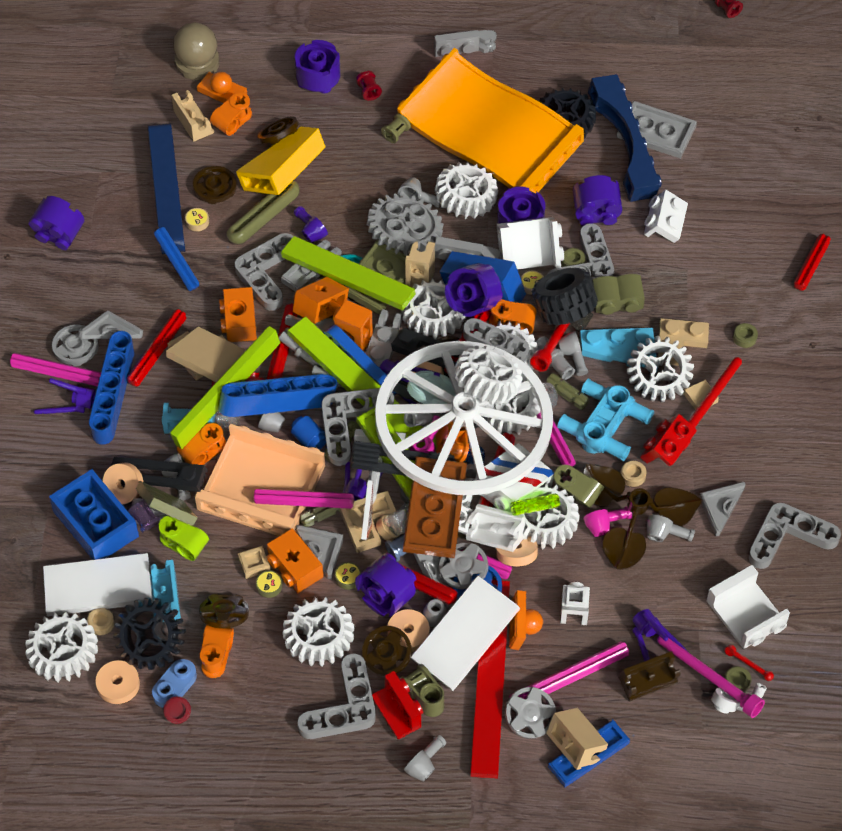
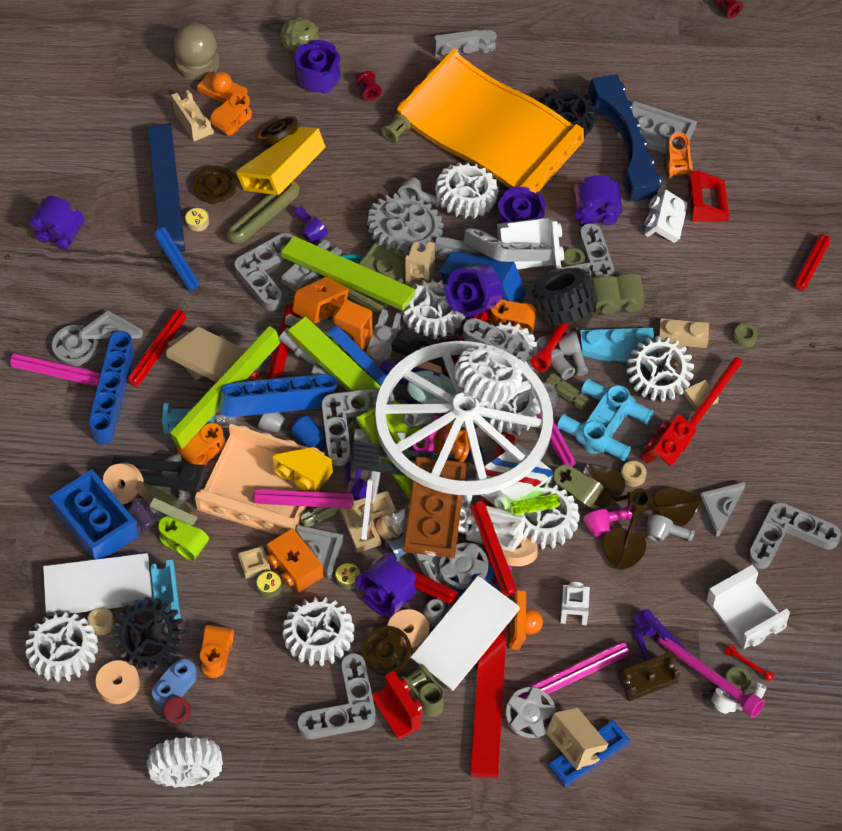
dark purple plant [34,378,96,414] -> none
dark brown wheel [199,594,249,628] -> none
orange brick [219,287,257,342] -> none
light grey bar [404,734,446,782] -> none
tile [521,271,544,295] -> none
none -> white gear [147,736,223,788]
none -> yellow slope [272,448,333,492]
none -> olive animal [279,17,321,56]
none -> light grey beam [463,228,552,262]
none -> red axle [471,502,517,597]
none -> orange piece [665,132,693,178]
none -> red tile [688,171,730,222]

